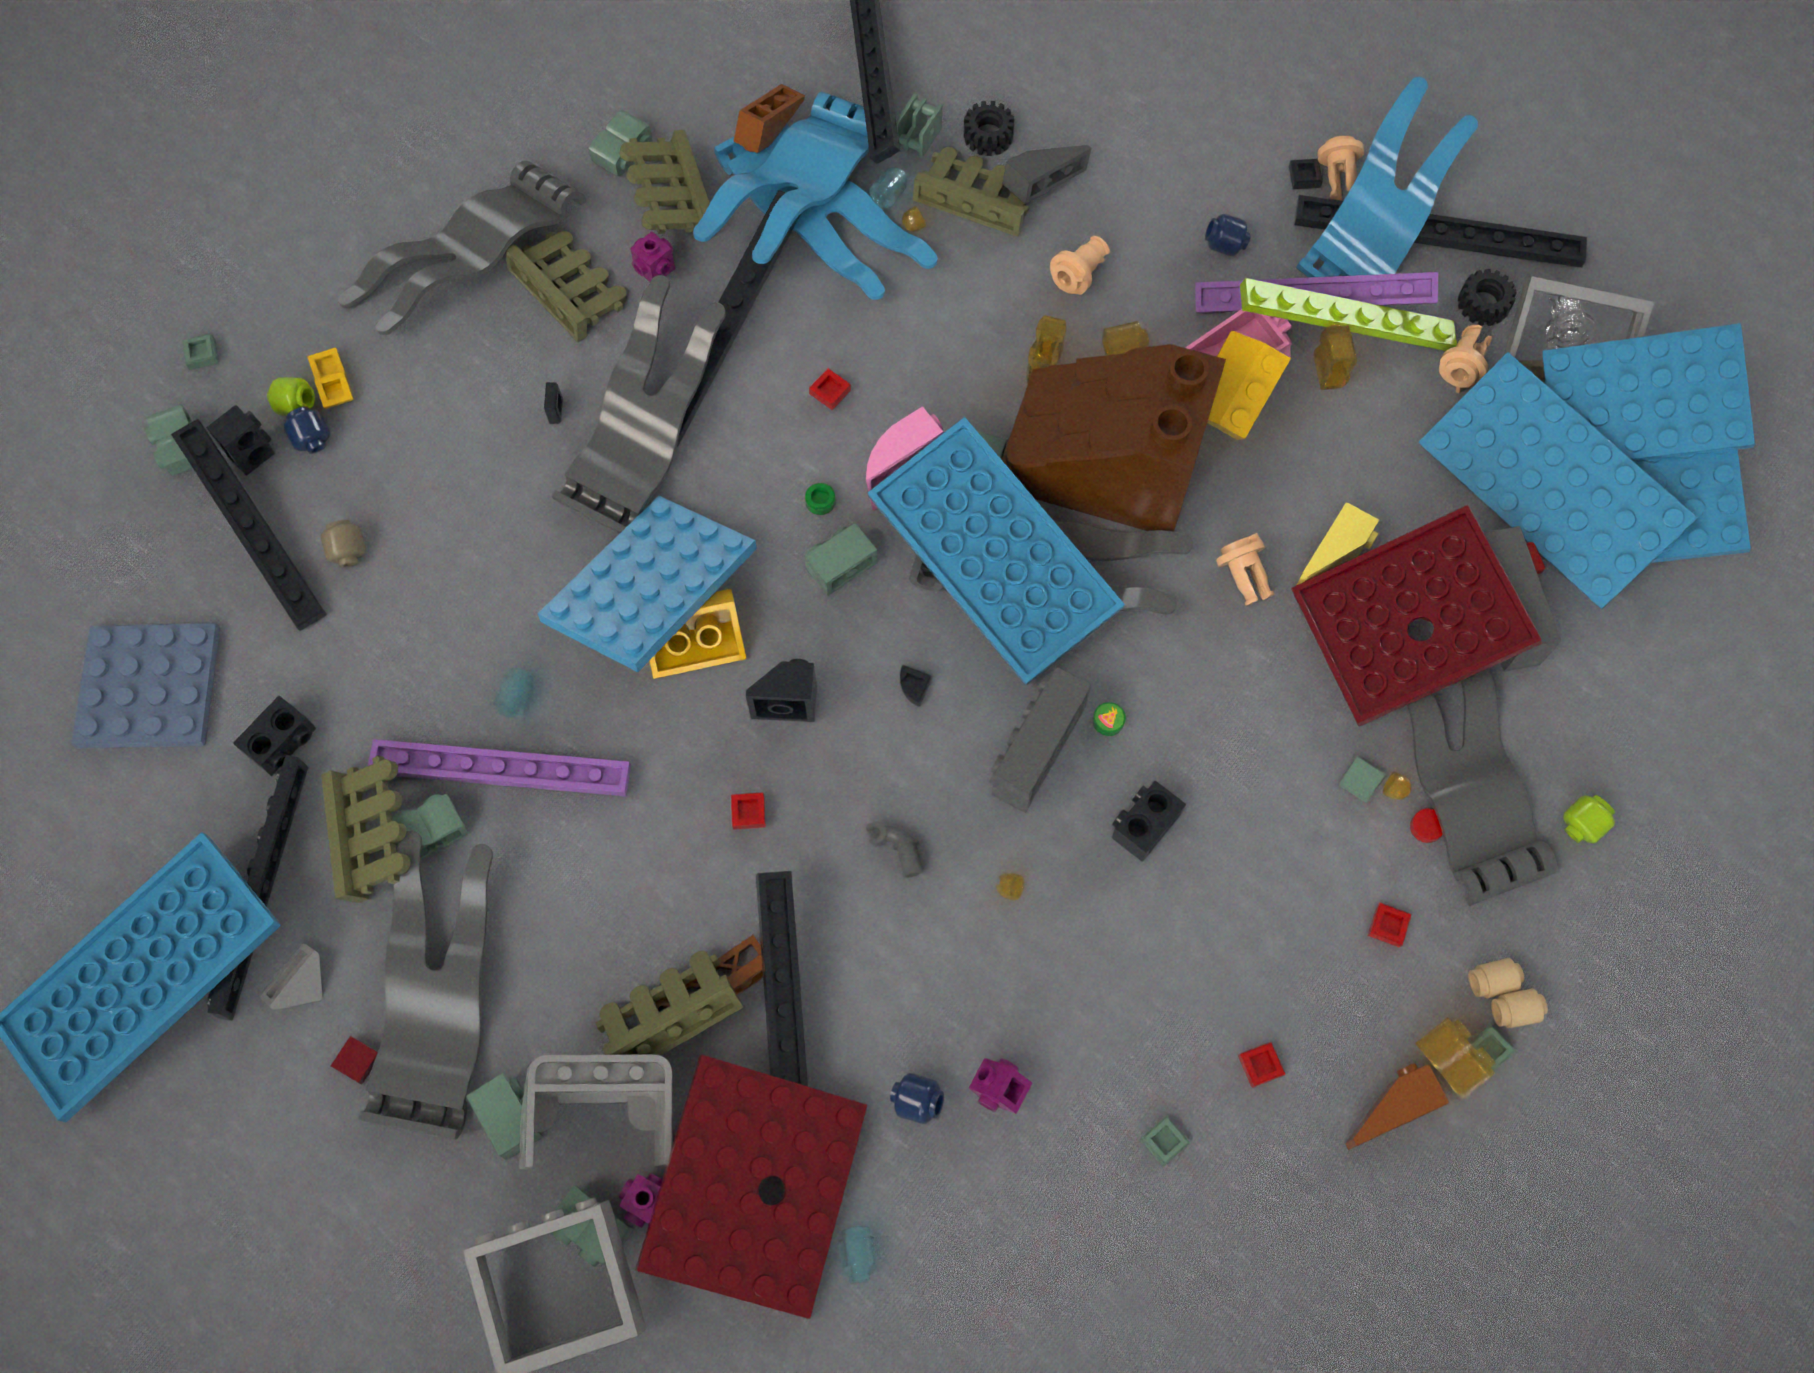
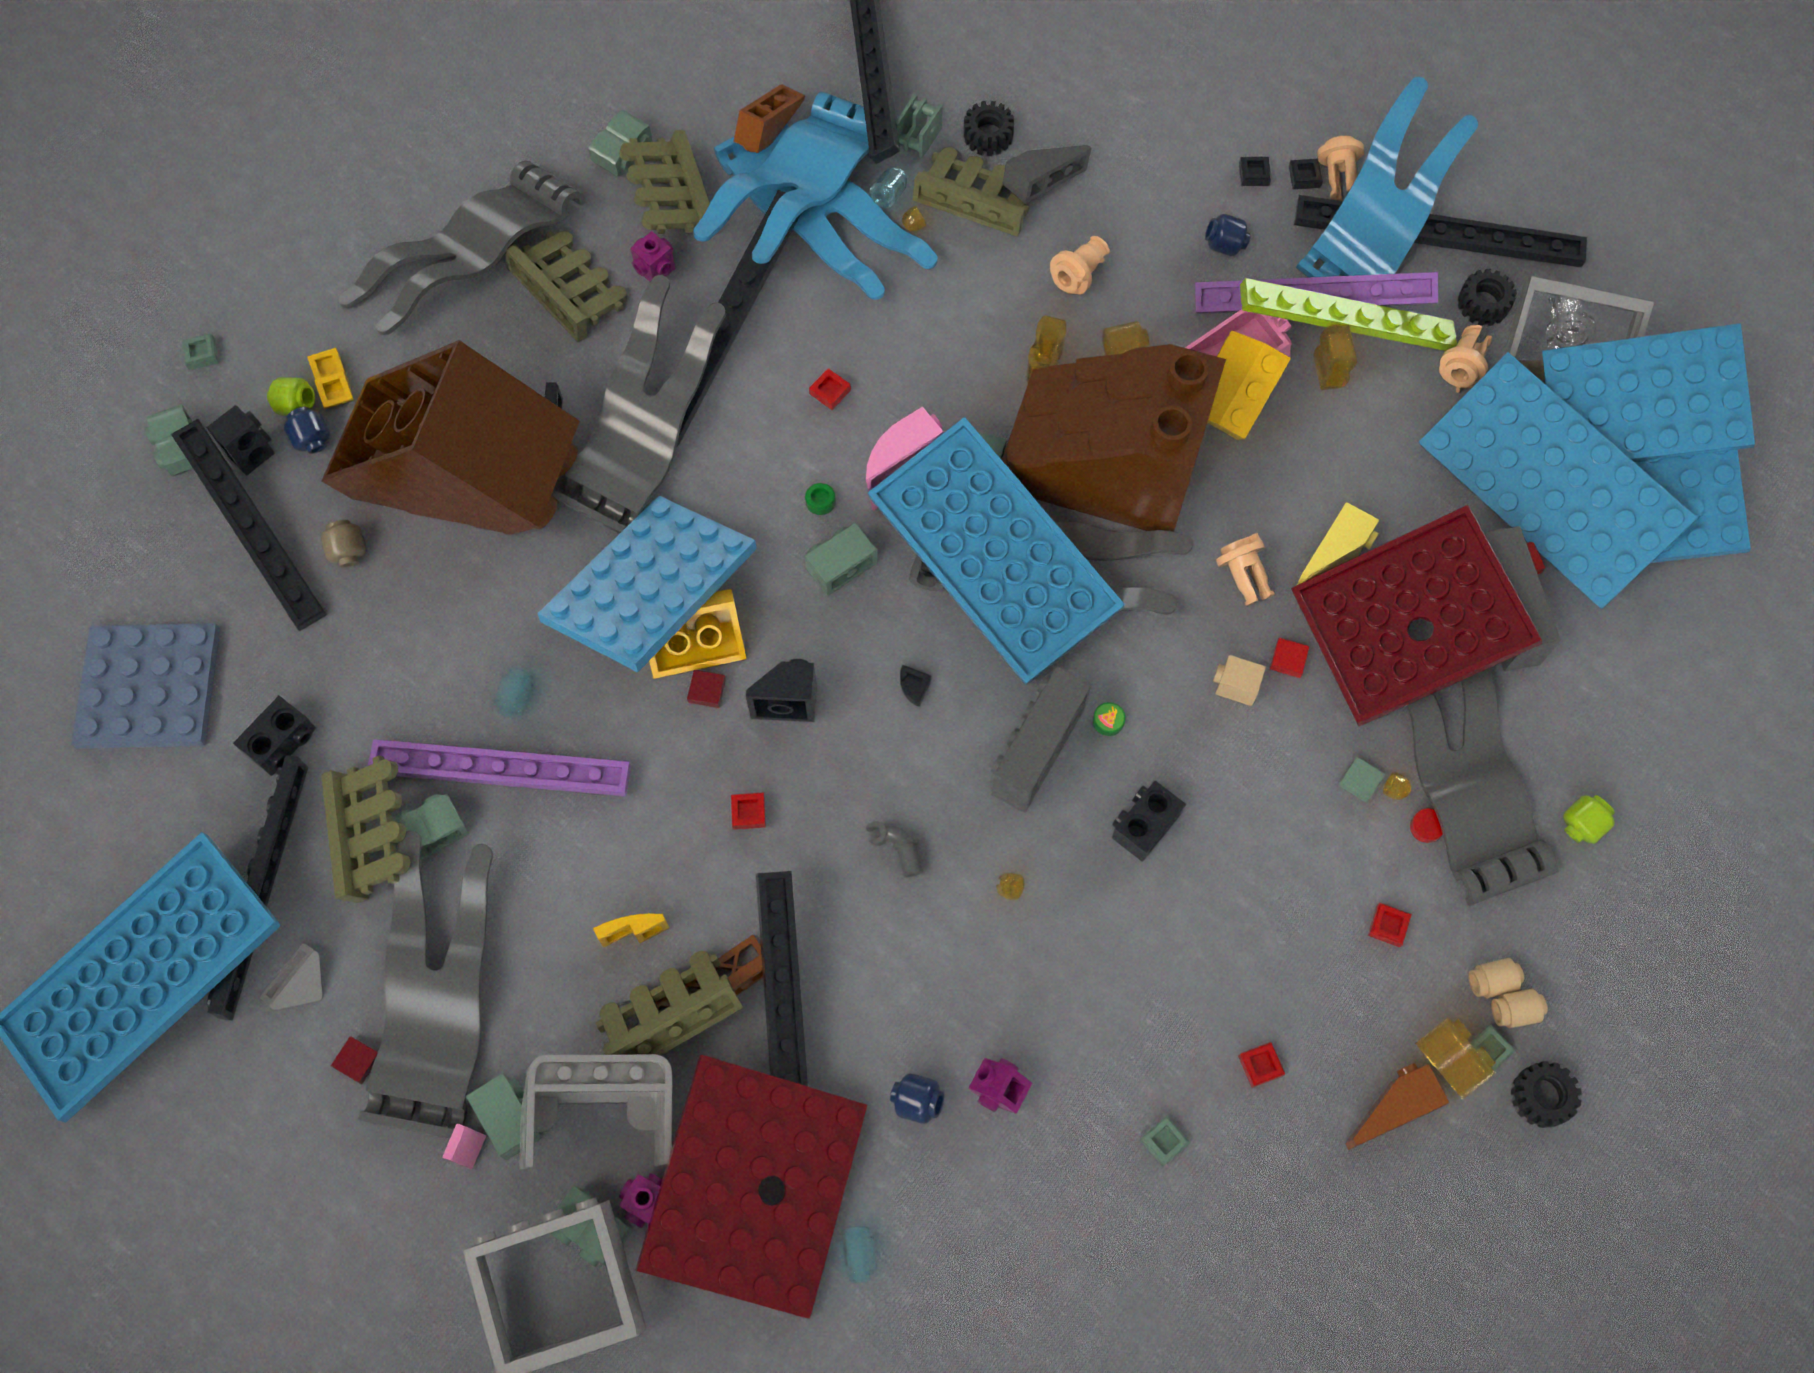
none -> reddish brown slope [321,340,580,535]
none -> bright pink tile [442,1124,487,1169]
none -> yellow slope [593,913,670,947]
none -> dark red tile [687,670,726,708]
none -> tan brick [1213,655,1266,706]
none -> black tile [1239,157,1271,186]
none -> red tile [1270,638,1310,678]
none -> black tyre [1511,1061,1582,1128]

